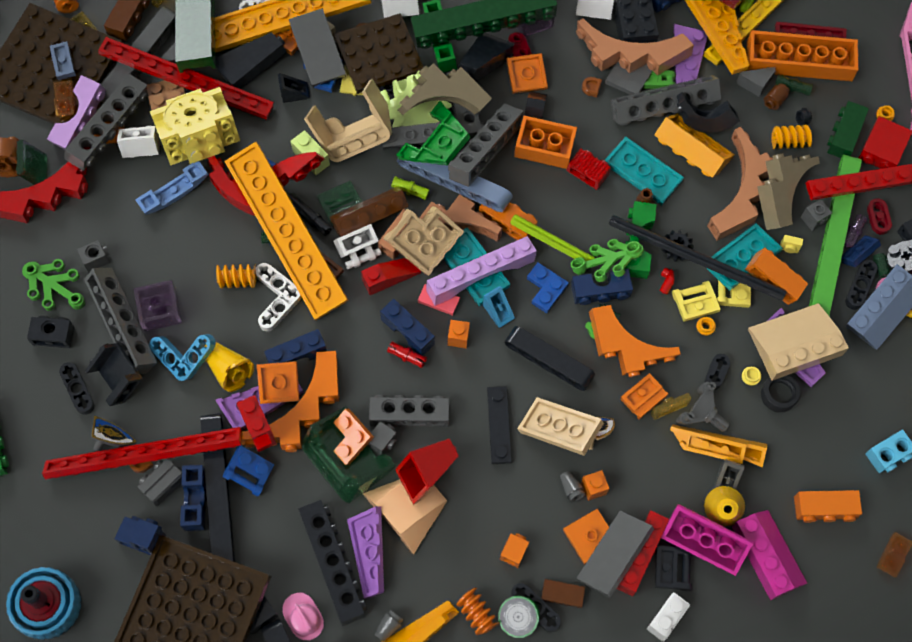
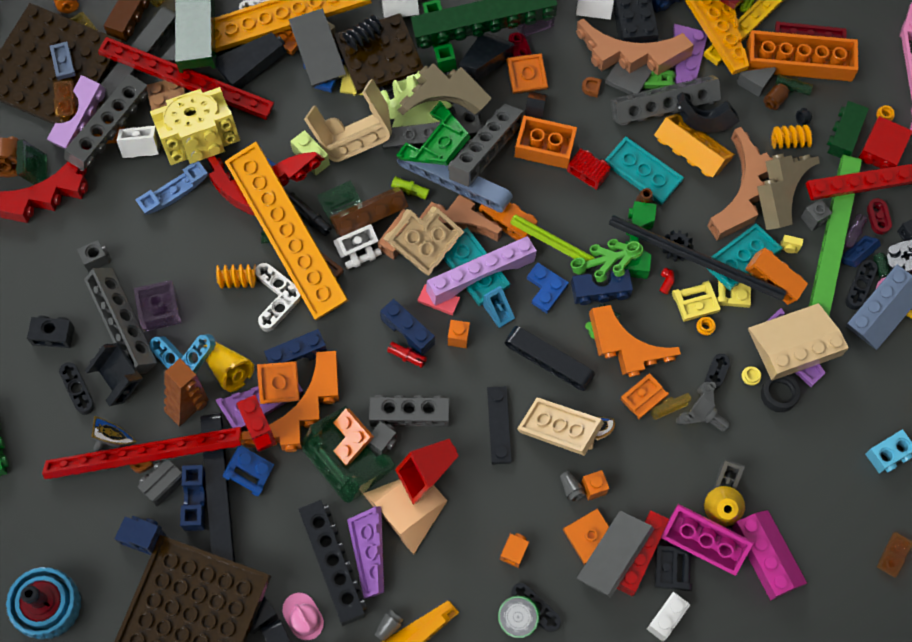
bright green plant [22,259,85,311] -> none
black slope [278,73,310,103] -> none
red slope [361,258,421,296] -> none
orange piece [457,588,500,635] -> none
reddish brown tile [541,579,585,608] -> none
light orange wedge [670,424,767,467] -> none
orange brick [794,490,862,523] -> none
none -> dark orange wedge [164,358,209,427]
none -> black piece [342,15,382,52]

